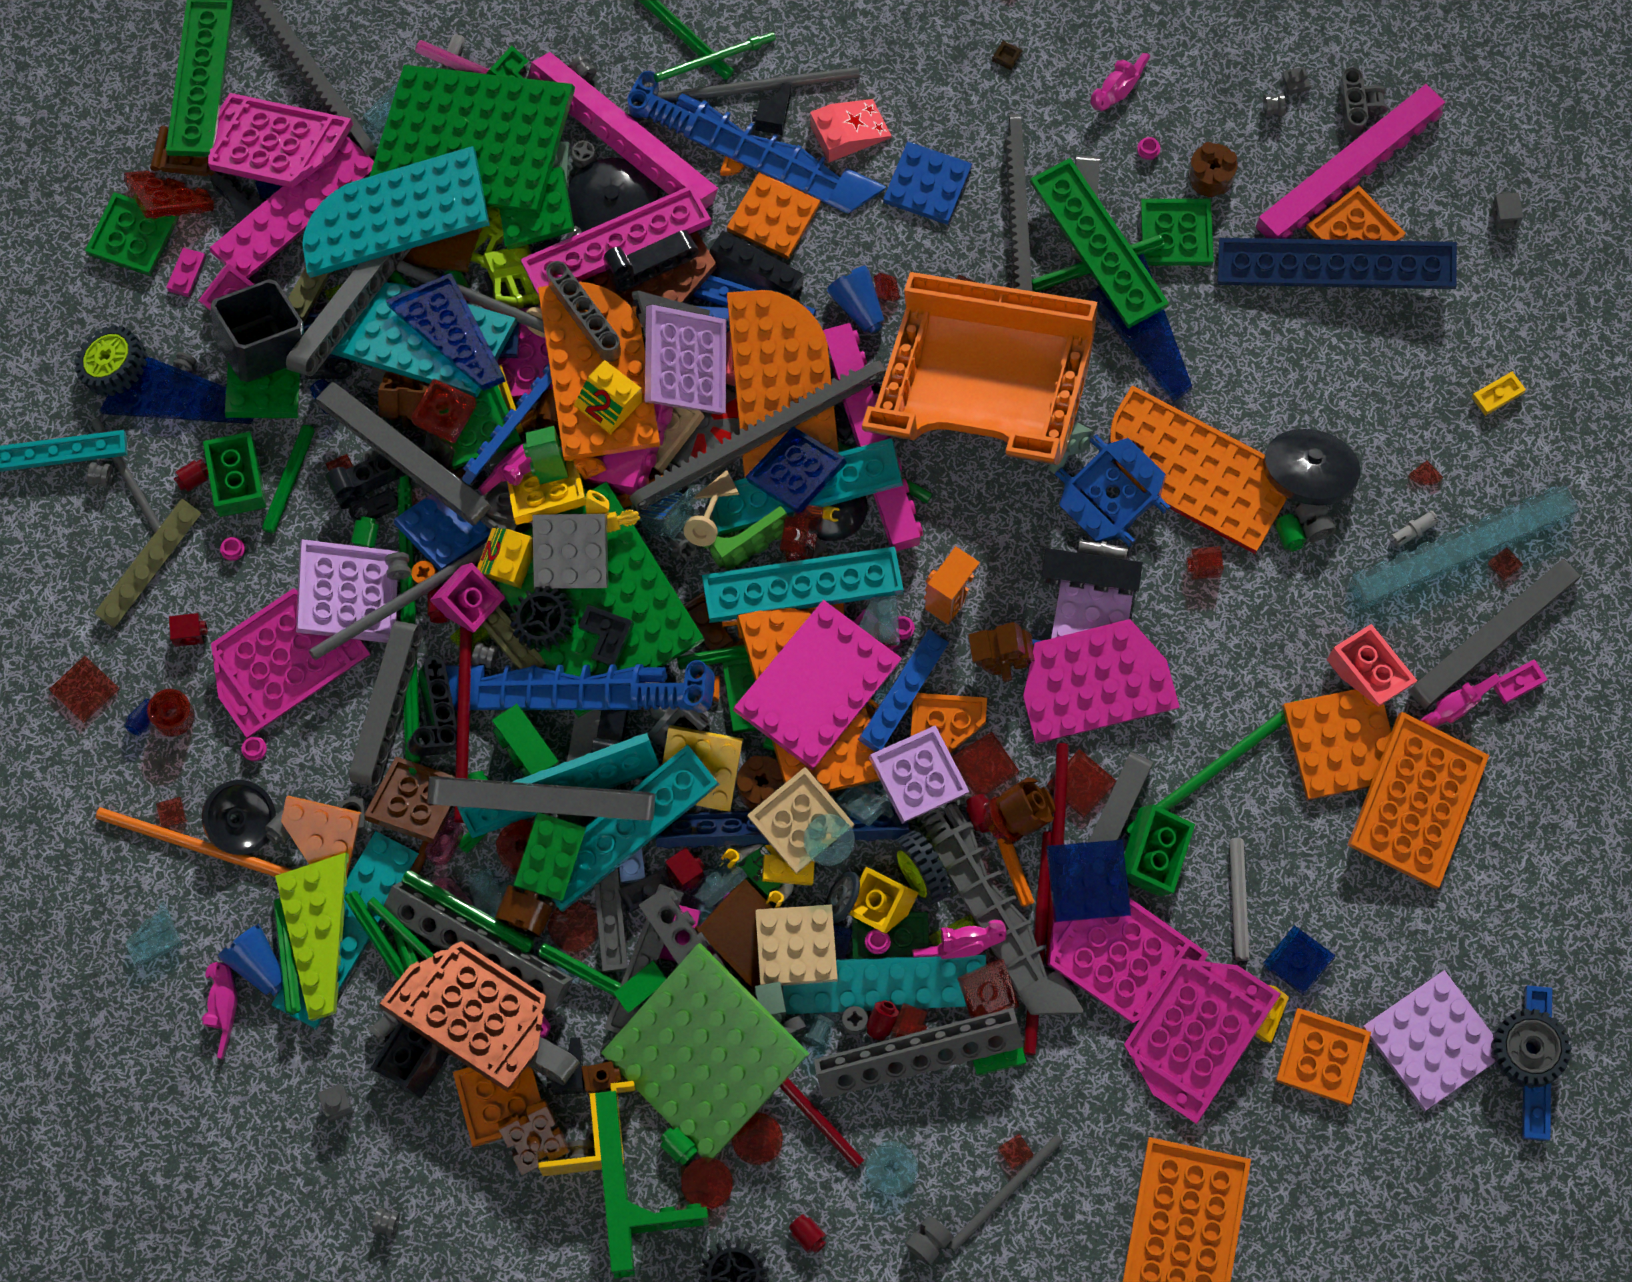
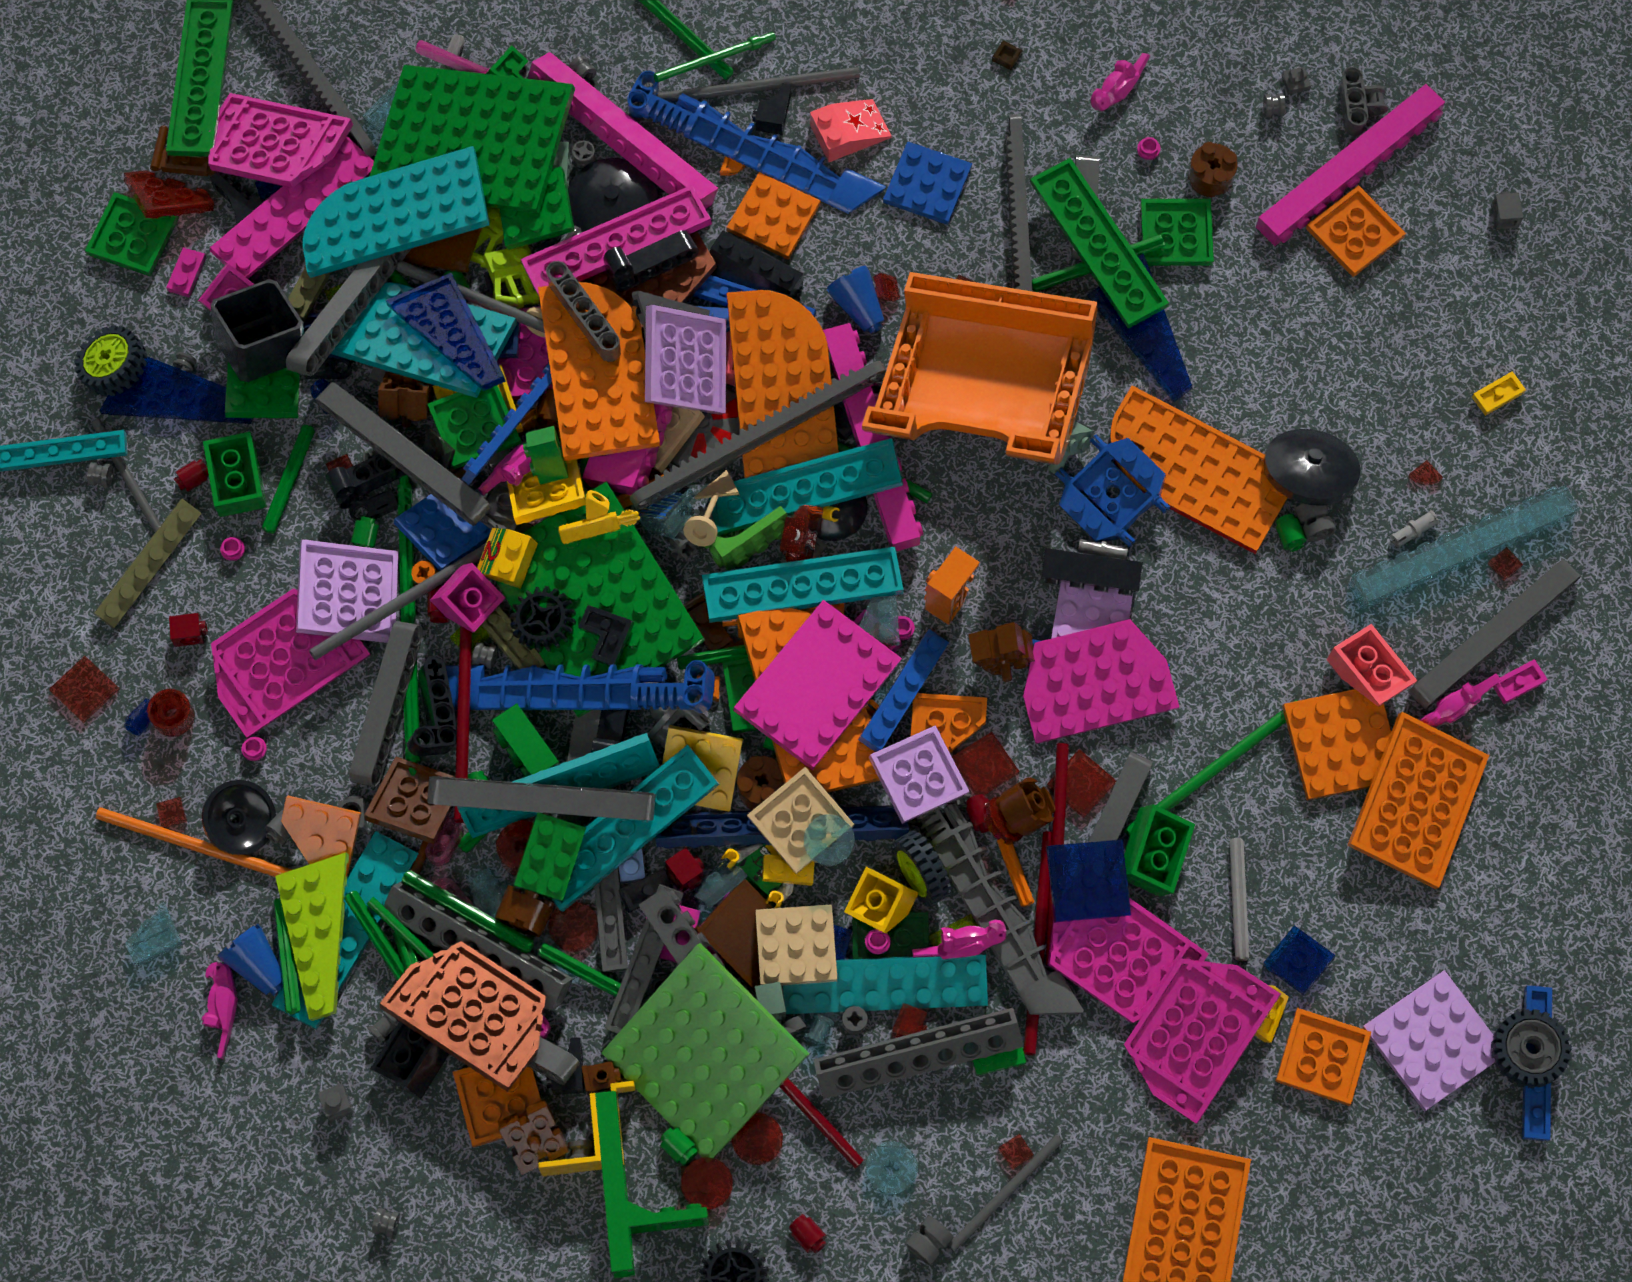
dark grey wheel [385,552,411,580] -> none
clear red brick [411,379,477,443] -> none
dark grey plate [532,514,608,589] -> none
orange tile [573,457,606,480] -> none
yellow slope [574,360,643,435] -> none
green slope [614,960,668,1013] -> none
clear blue plate [746,426,847,514] -> none
wheel [825,872,860,923] -> none
clear light blue bracket [835,785,894,826] -> none
dark red brick [867,1001,899,1040] -> none
clear red tile [957,959,1020,1018] -> none
clear red brick [1186,546,1224,580] -> none
dark blue plate [1218,238,1457,289] -> none

